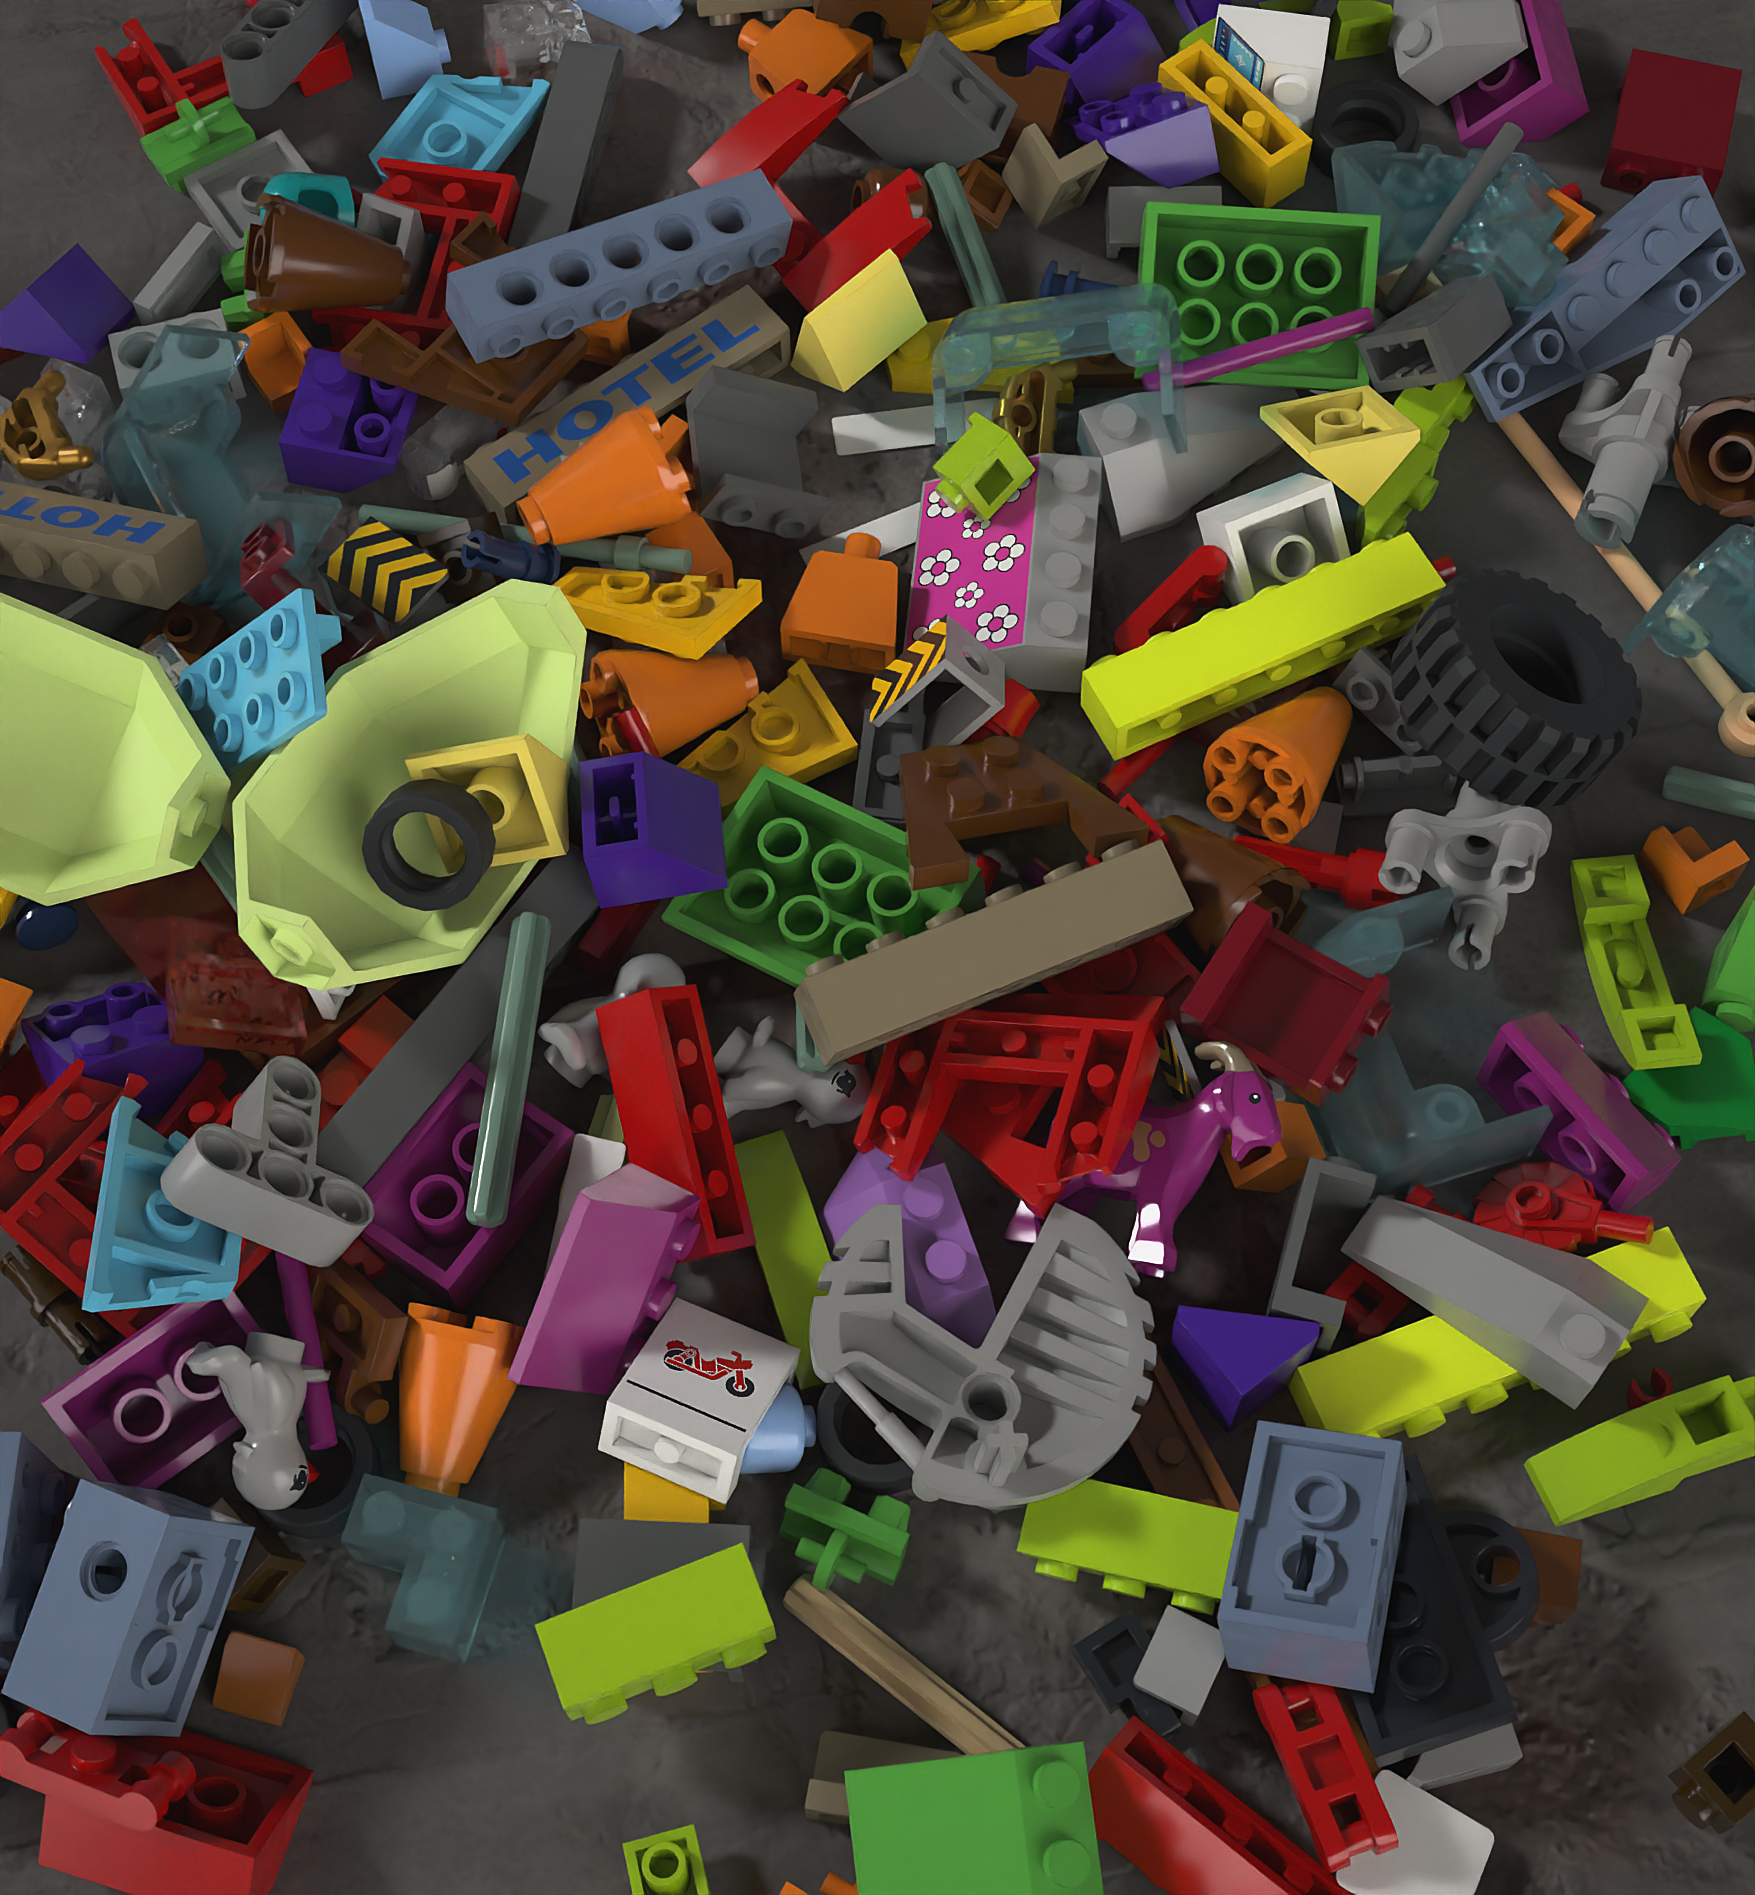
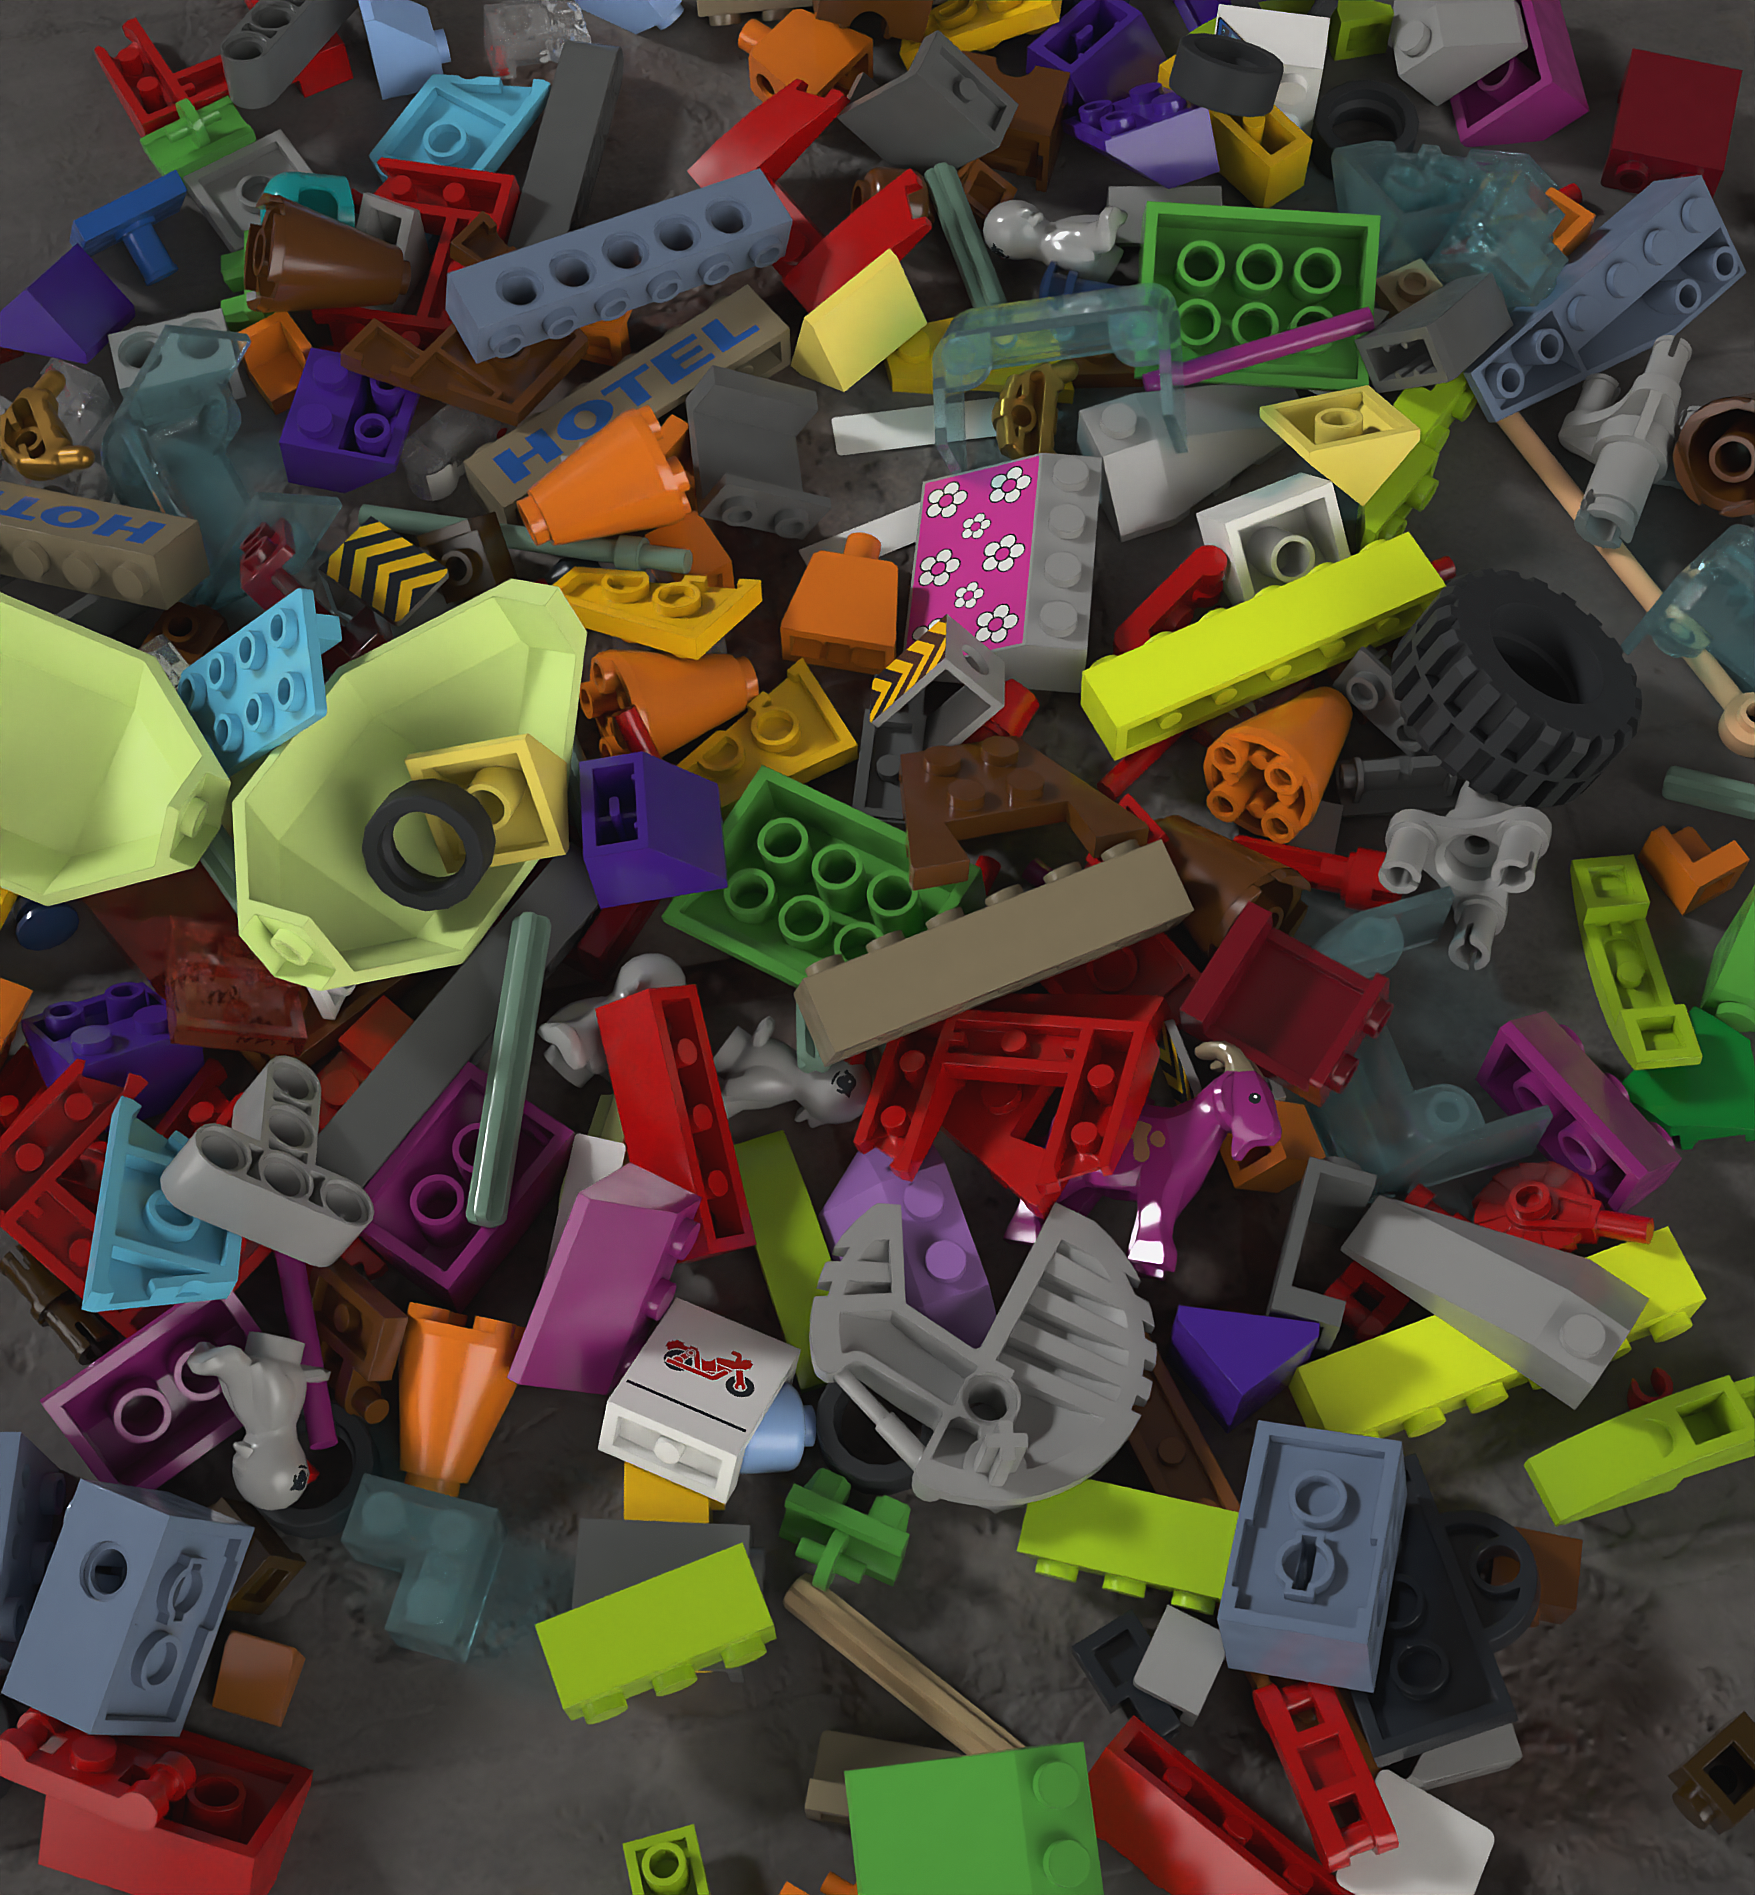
light grey tile [133,221,223,326] -> none
dark blue pin [461,529,560,585] -> none
lime brick [932,411,1035,522] -> none
dark tan panel [1001,123,1109,231] -> none
dark grey bar [1379,122,1524,319] -> none
none -> blue tile [69,170,188,286]
none -> light grey animal [983,200,1128,283]
none -> black tyre [1169,33,1284,117]

